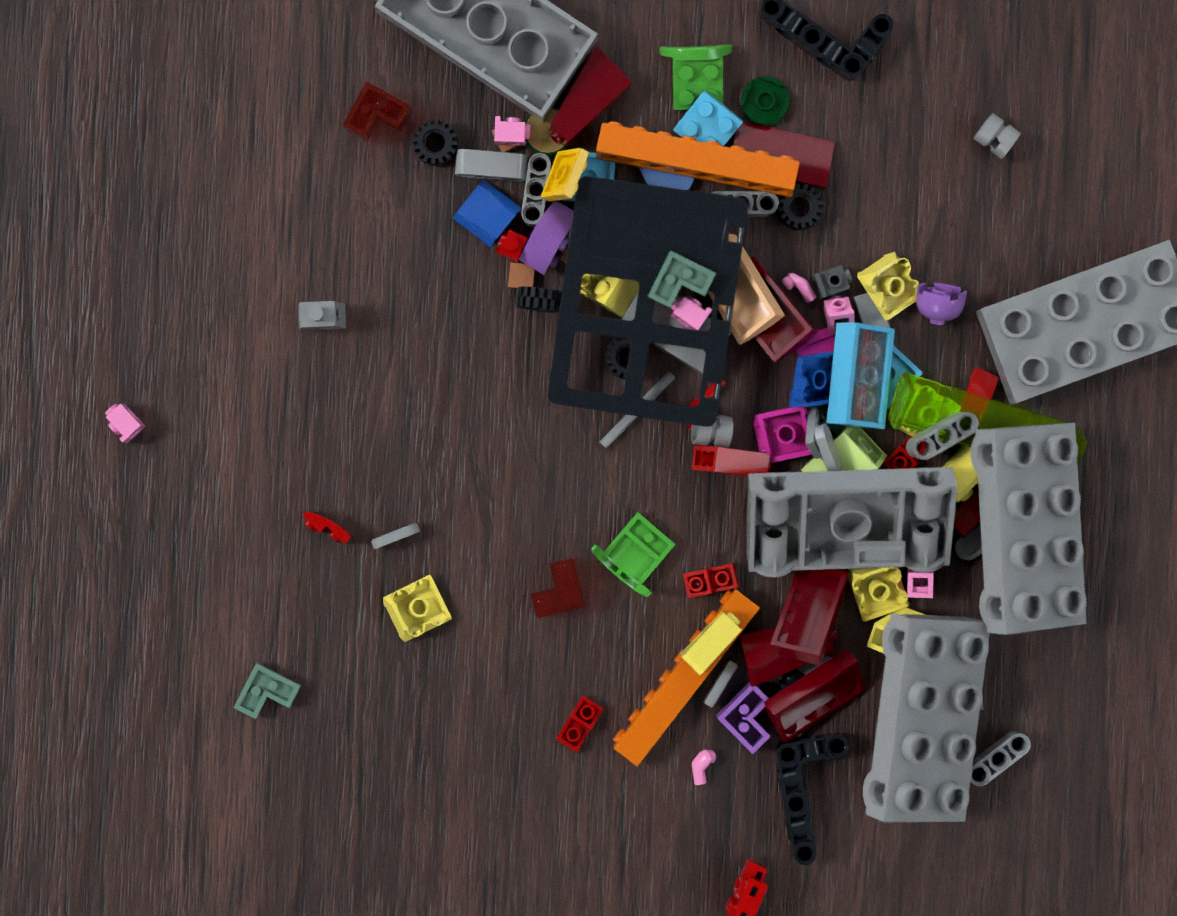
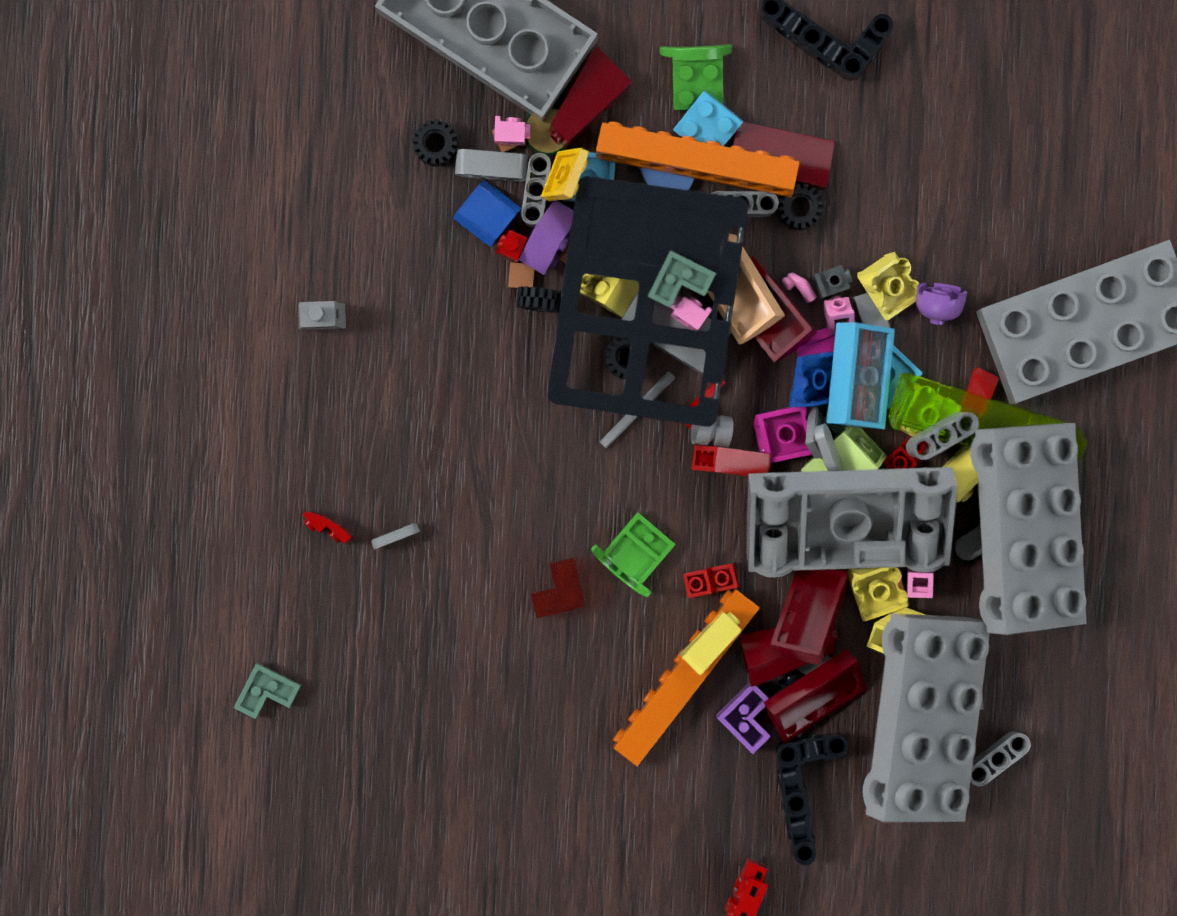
bright pink brick [105,403,146,443] -> none
clear red brick [342,81,413,142] -> none
light yellow slope [383,575,452,642] -> none
red slope [555,696,604,753] -> none
bright pink arm [692,750,716,785] -> none
light grey tile [703,658,738,708] -> none
dark green tile [740,76,790,126] -> none
red slope [953,489,981,538] -> none
light grey wheel [973,113,1021,159] -> none

